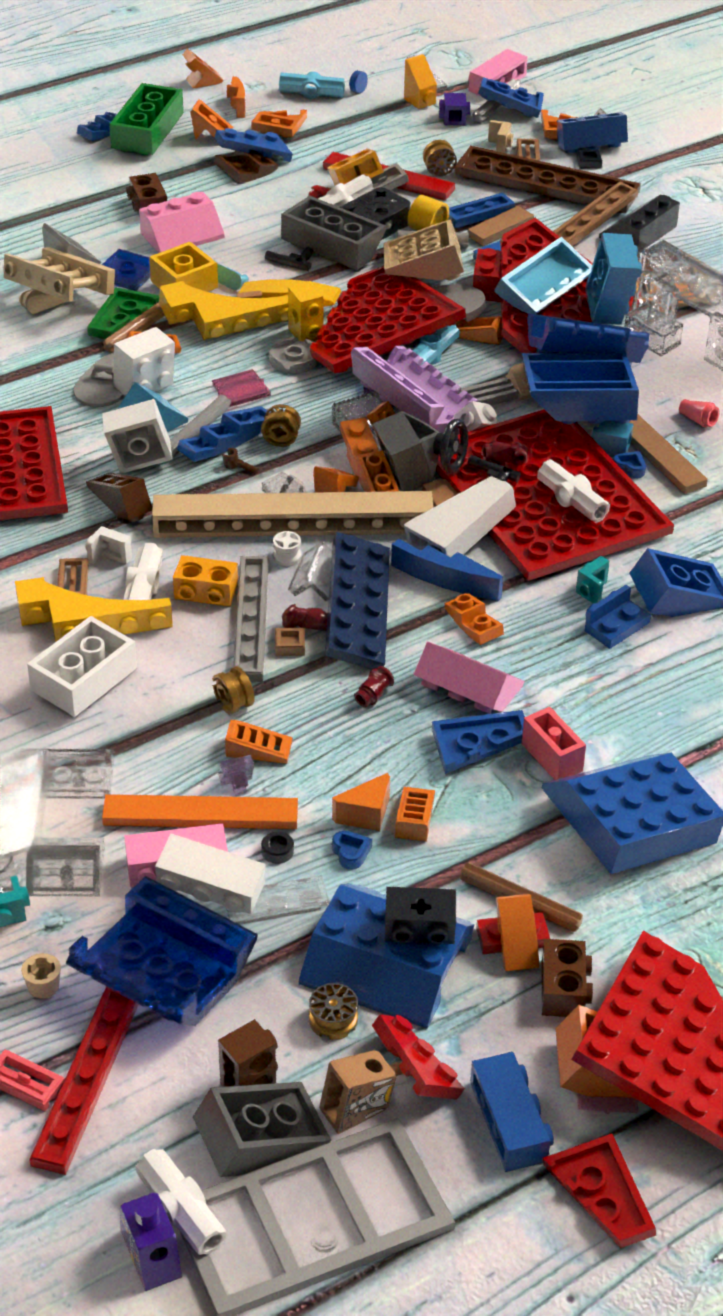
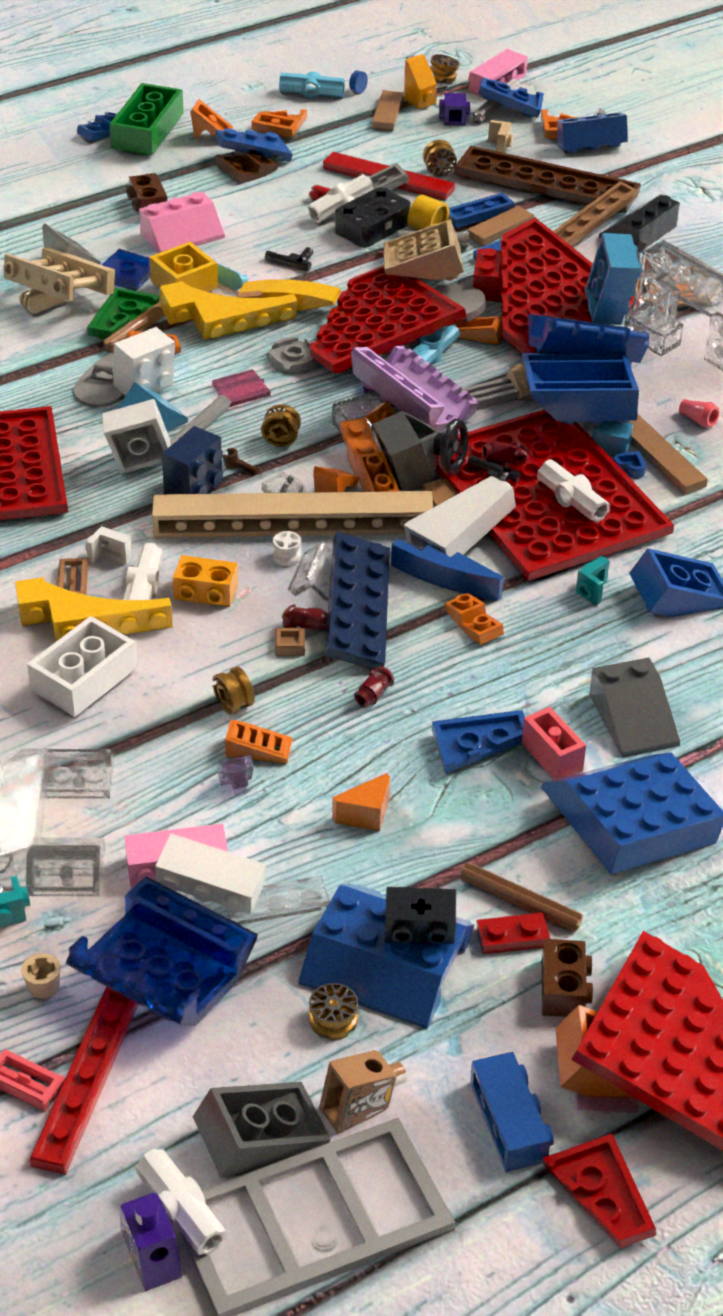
reddish brown slope [86,472,153,522] -> none
orange tile [102,794,298,829] -> none
blue slope [177,406,271,462] -> none
orange slope [182,48,223,88] -> none
reddish brown brick [218,1019,278,1087] -> none
orange slope [227,76,246,118] -> none
light grey tile [233,556,269,682] -> none
black tile [261,832,294,864] -> none
dark grey slope [281,196,386,270] -> none
yellow brick [288,281,324,342] -> none
light orange brick [327,148,384,186] -> none
blue tile [332,831,373,870] -> none
red wing [372,1014,465,1100] -> none
orange slope [395,787,435,842] -> none
bright pink slope [413,641,525,714] -> none
white bracket [453,401,498,432] -> none
medium azure slope [494,237,592,314] -> none
orange slope [496,894,539,971] -> none
medium nougat tile [516,138,540,161] -> none
black tile [576,149,603,169] -> none
blue bracket [584,585,651,649] -> none
none -> dark blue brick [162,426,224,495]
none -> medium nougat tile [372,90,404,131]
none -> pearl gold wheel [429,54,460,83]
none -> dark grey slope [589,657,681,757]

